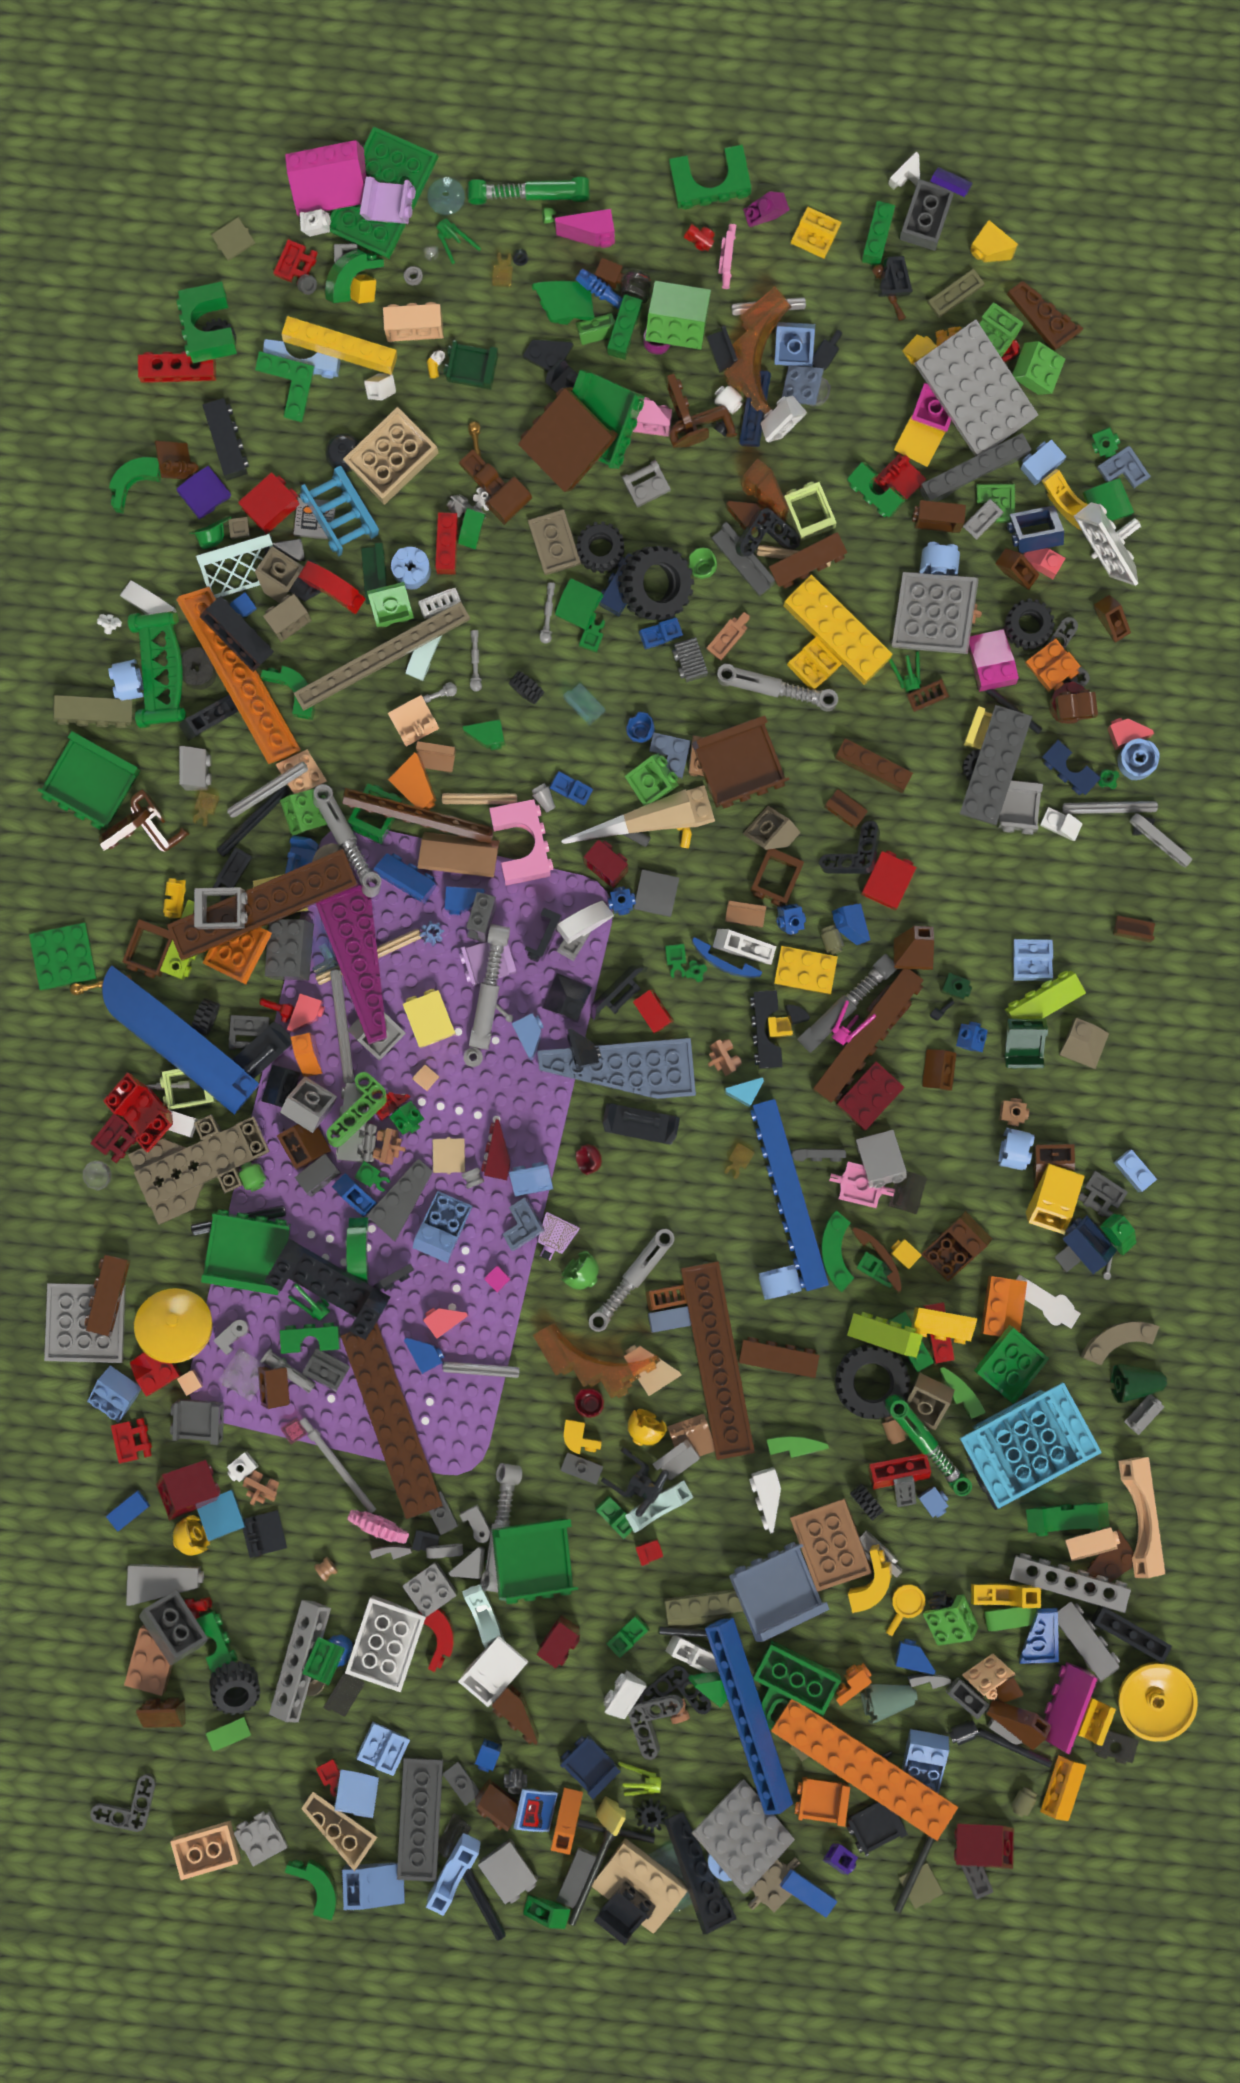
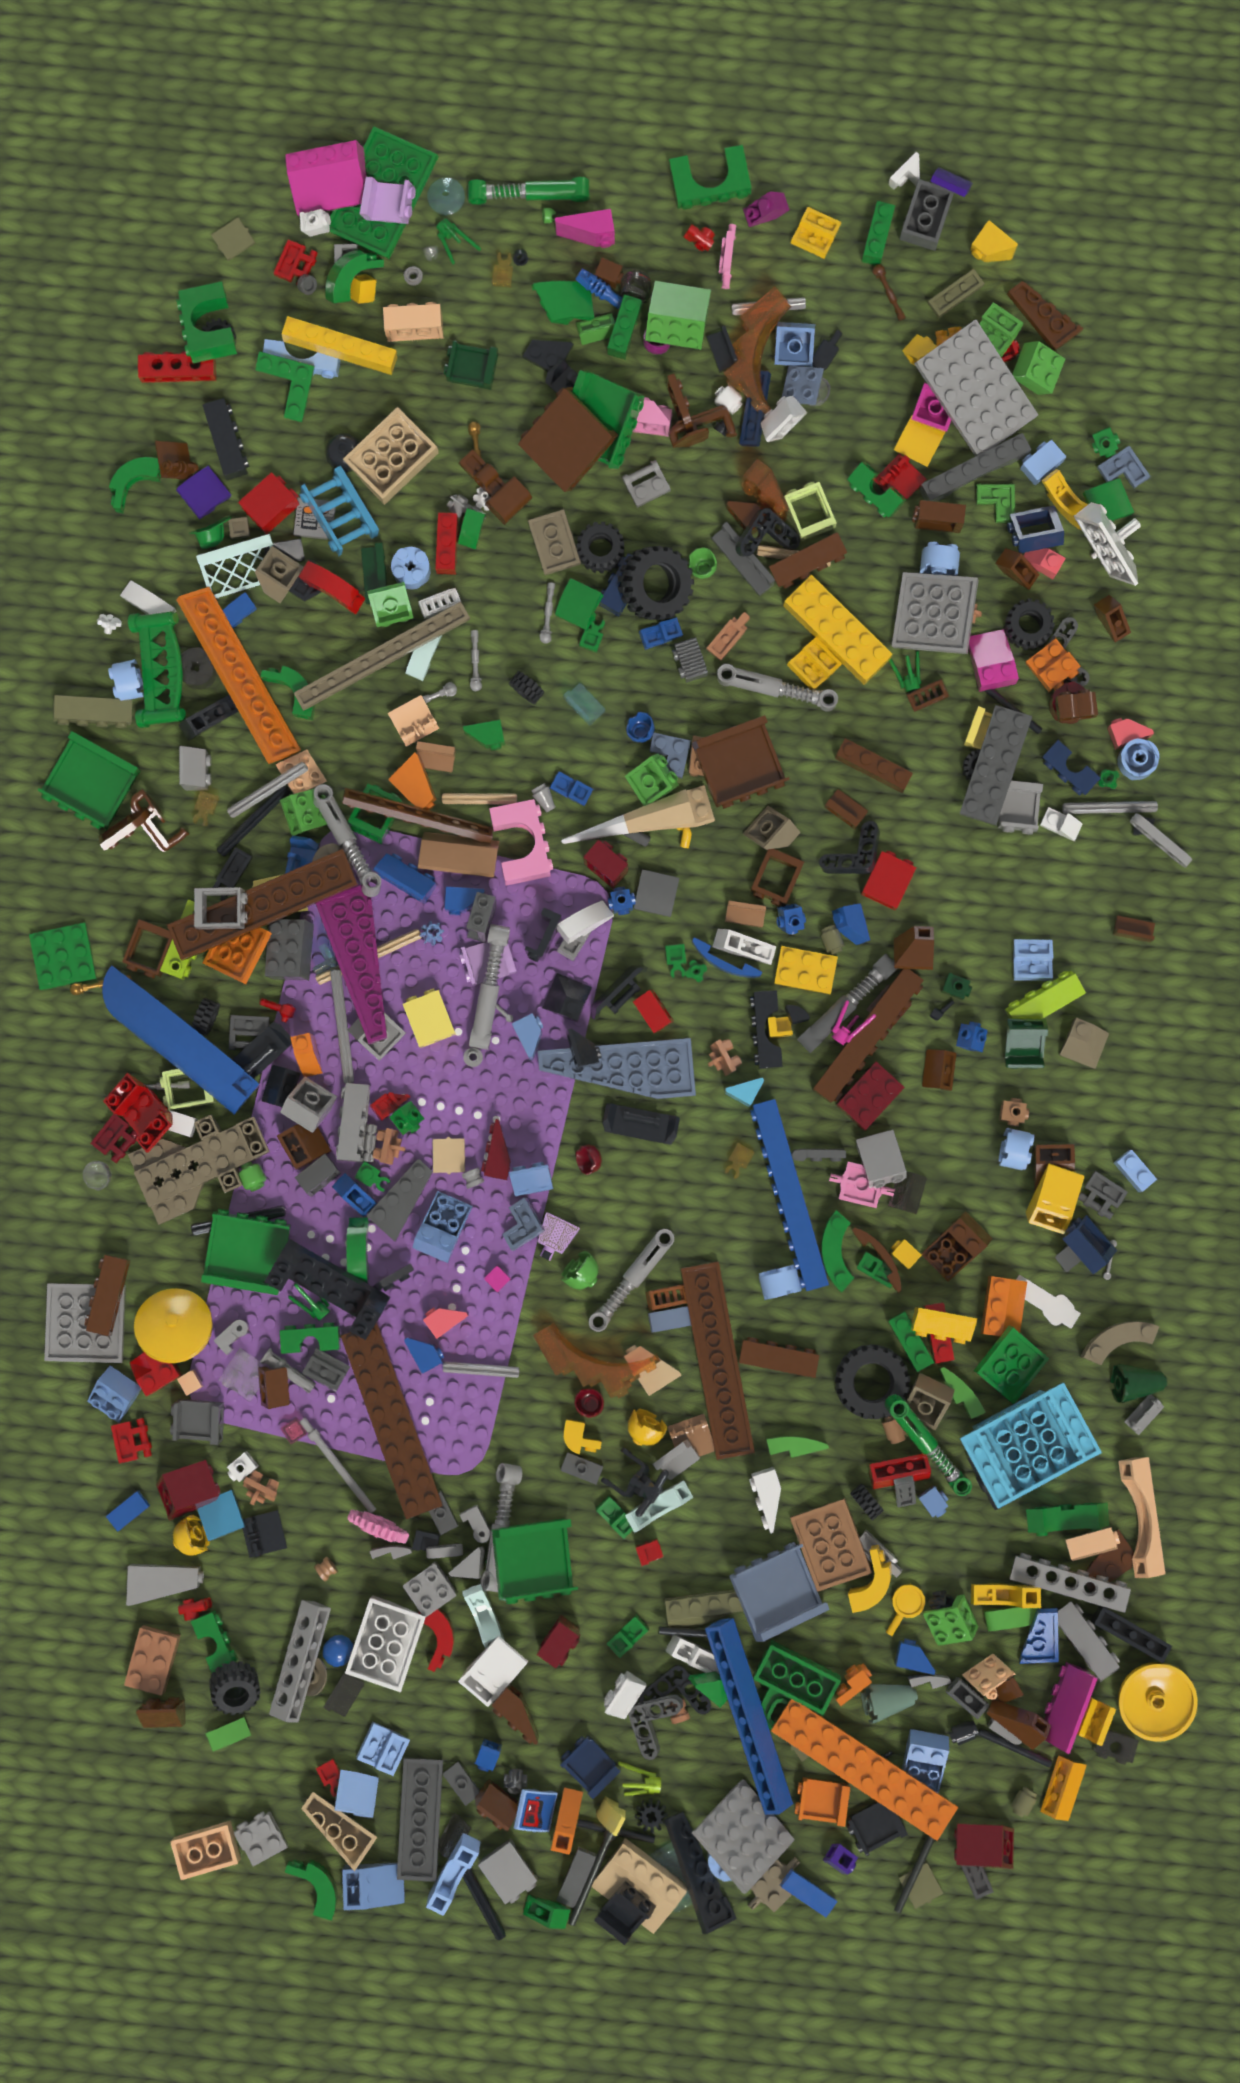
dark grey beam [90,1774,156,1832] -> none
dark grey brick [139,1590,208,1666] -> none
yellow hinge [163,878,186,918] -> none
black brick [199,596,274,672] -> none
dark tan brick [263,594,312,642] -> none
coral slope [287,994,325,1032] -> none
green plate [302,1637,345,1685] -> none
bright green beam [326,1072,387,1147] -> none
white panel [364,373,396,400] -> none
light nougat slope [412,1065,439,1092] -> none
arm [427,350,445,378] -> none
lime brick [847,1312,923,1358] -> none
black wing [878,256,913,297] -> none
light grey plate [963,499,1004,540] -> none
green slope [1099,1214,1136,1256] -> none

